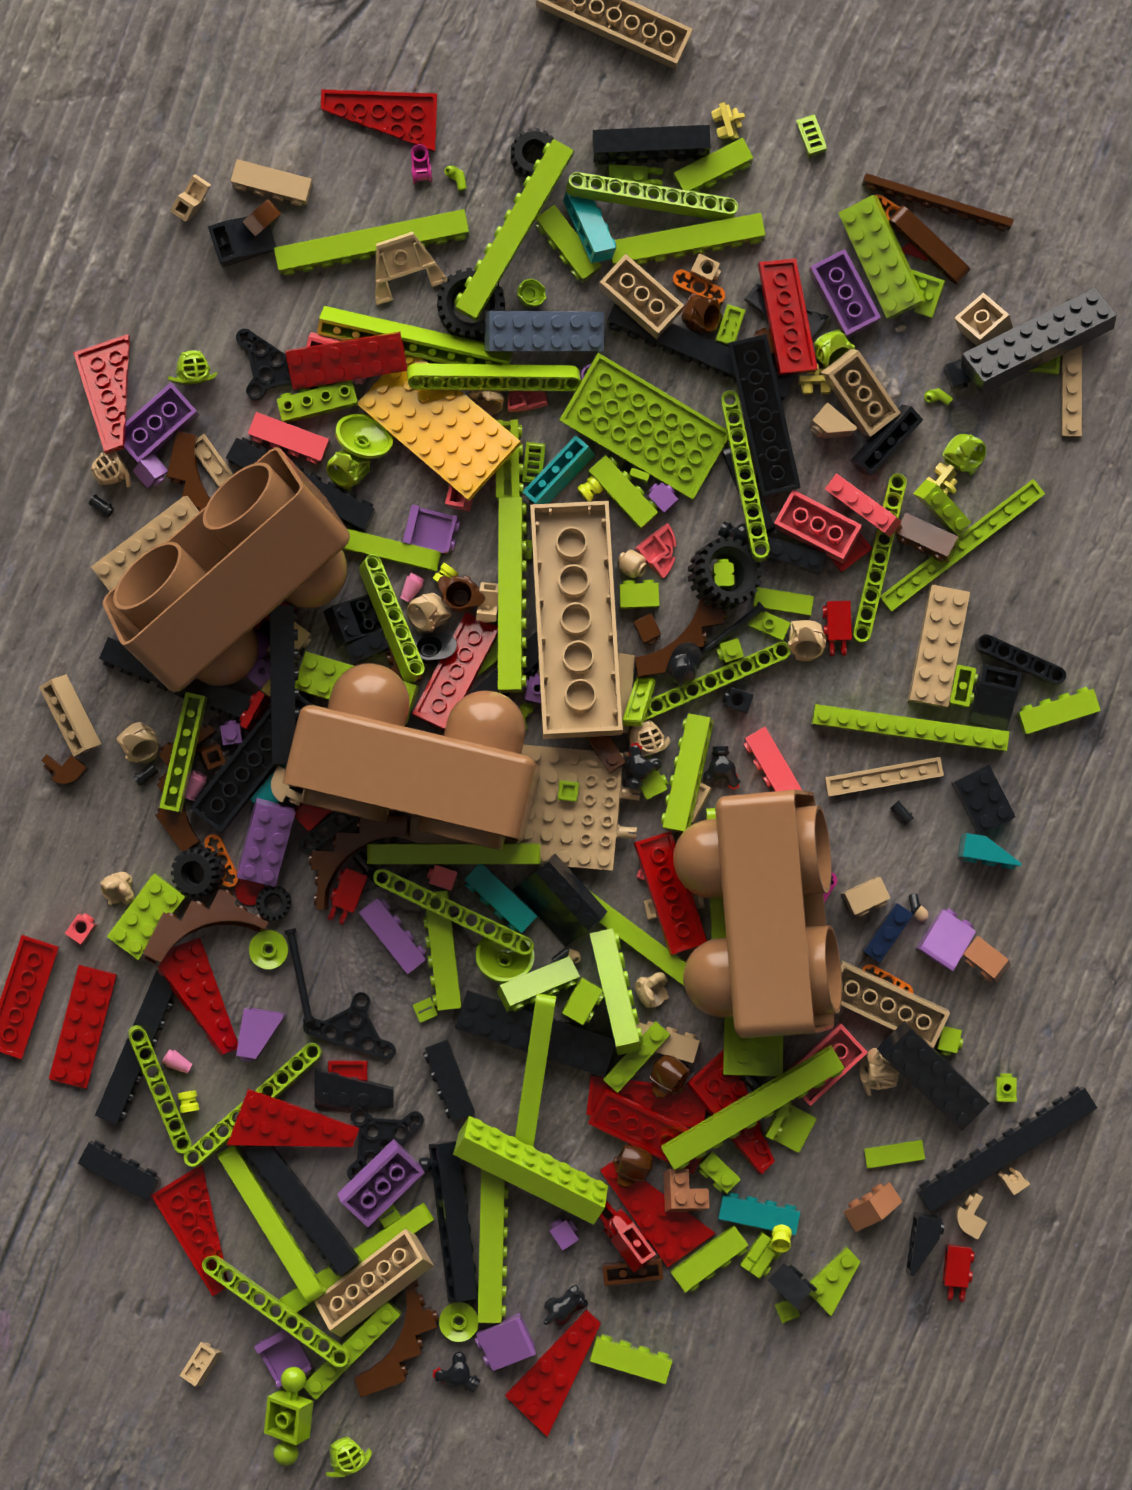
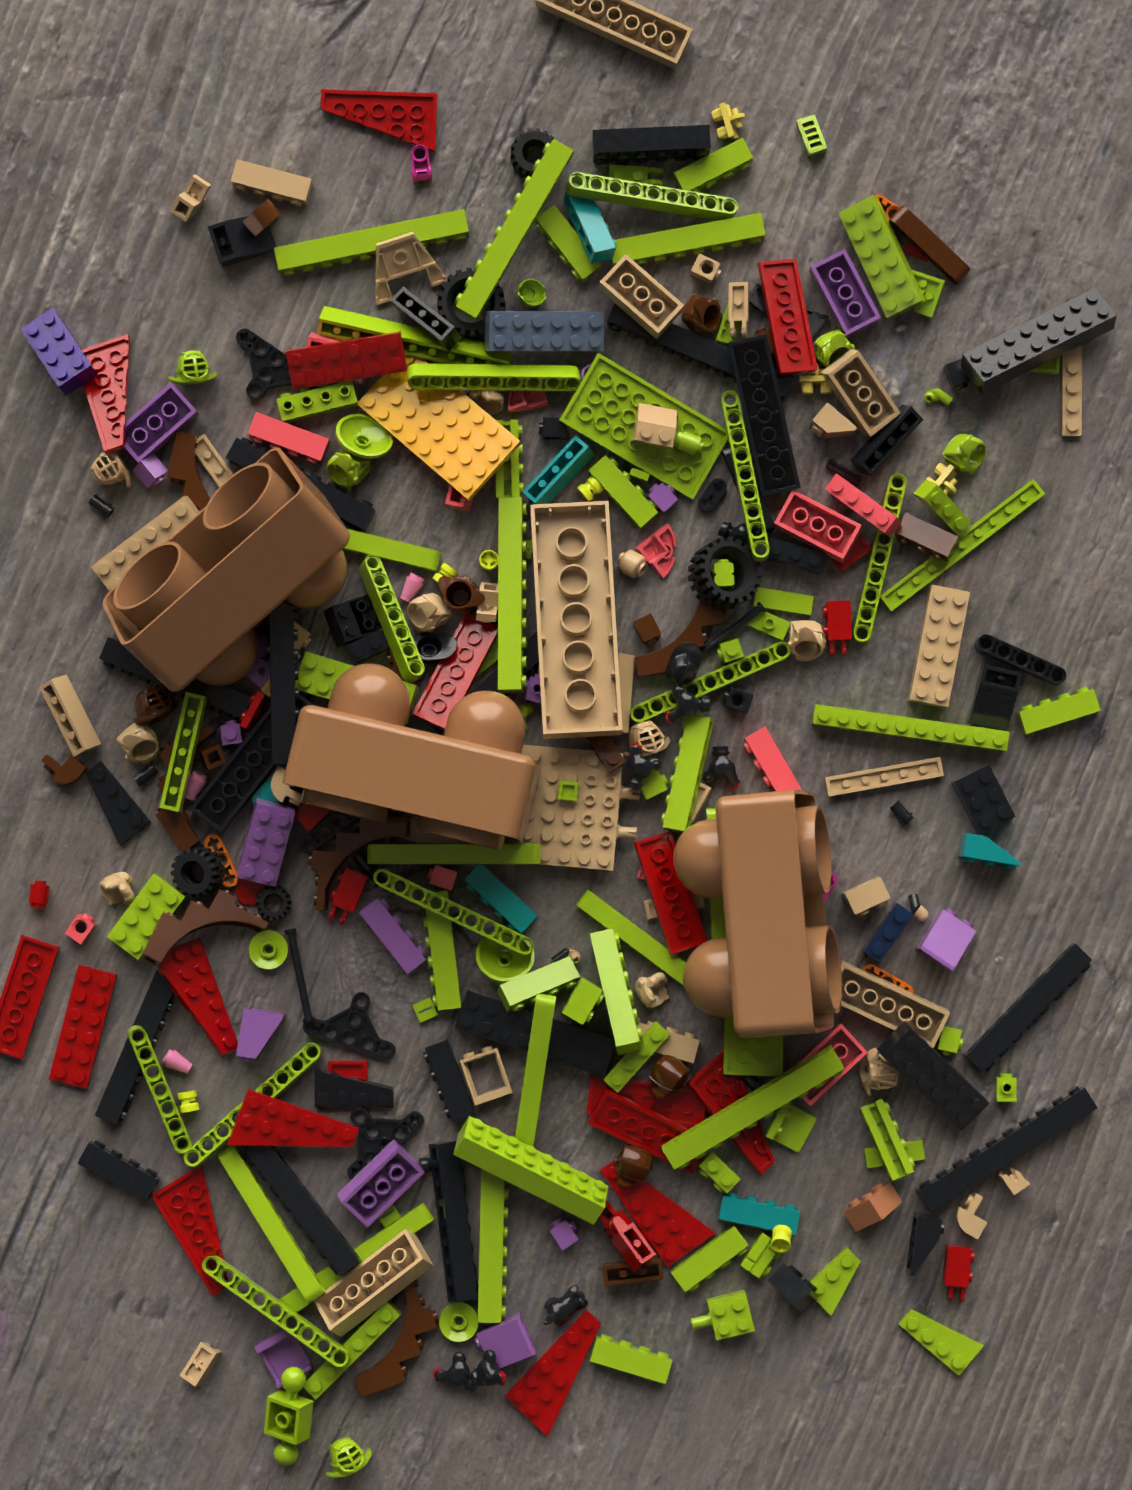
medium lavender panel [403,504,461,555] -> none
lime arm [444,165,467,191] -> none
black slope [514,854,608,947] -> none
lime slope [522,442,546,483] -> none
lime brick [619,580,659,609] -> none
lime tile [622,678,656,726] -> none
nougat brick [663,1169,710,1212] -> none
orange beam [673,269,725,305] -> none
lime tile [774,1299,800,1324] -> none
reddish brown plate [862,173,1014,231] -> none
lime brick [949,665,978,708] -> none
tan brick [955,293,1013,346] -> none
nougat brick [963,936,1011,983] -> none
none -> brick [20,308,98,396]
none -> red brick [28,880,50,909]
none -> black wing [86,761,151,846]
none -> reddish brown piece [134,686,178,726]
none -> black brick [390,286,462,352]
none -> tan window [460,1045,513,1106]
none -> black animal [470,1350,506,1386]
none -> neon yellow wheel [479,550,498,571]
none -> black brick [539,417,566,440]
none -> tan slope [631,403,677,449]
none -> black animal [665,686,710,724]
none -> lime brick [673,431,704,456]
none -> lime brick [691,1289,755,1341]
none -> black beam [698,478,727,513]
none -> tan hinge [728,282,749,338]
none -> black axle [826,459,862,486]
none -> lime brick [859,1099,916,1182]
none -> lime wing [898,1308,984,1376]
none -> black brick [963,943,1092,1072]

